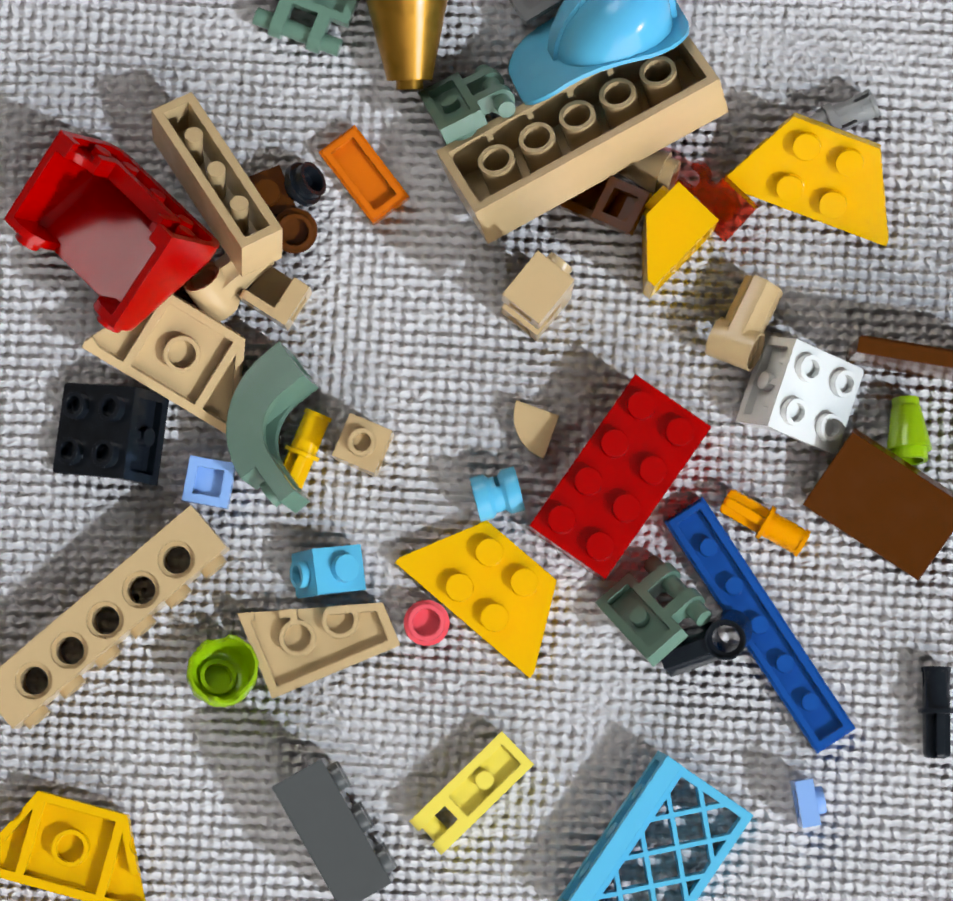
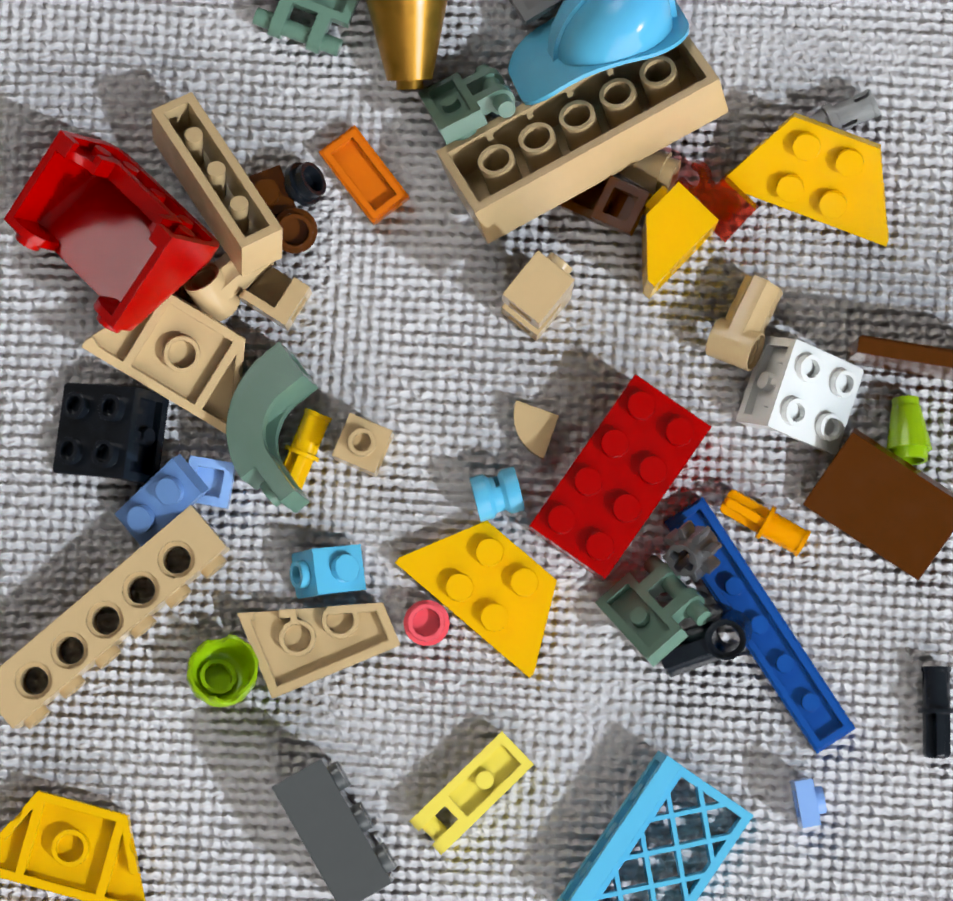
none -> medium blue plate [115,454,210,546]
none -> flat silver gear [662,520,722,582]

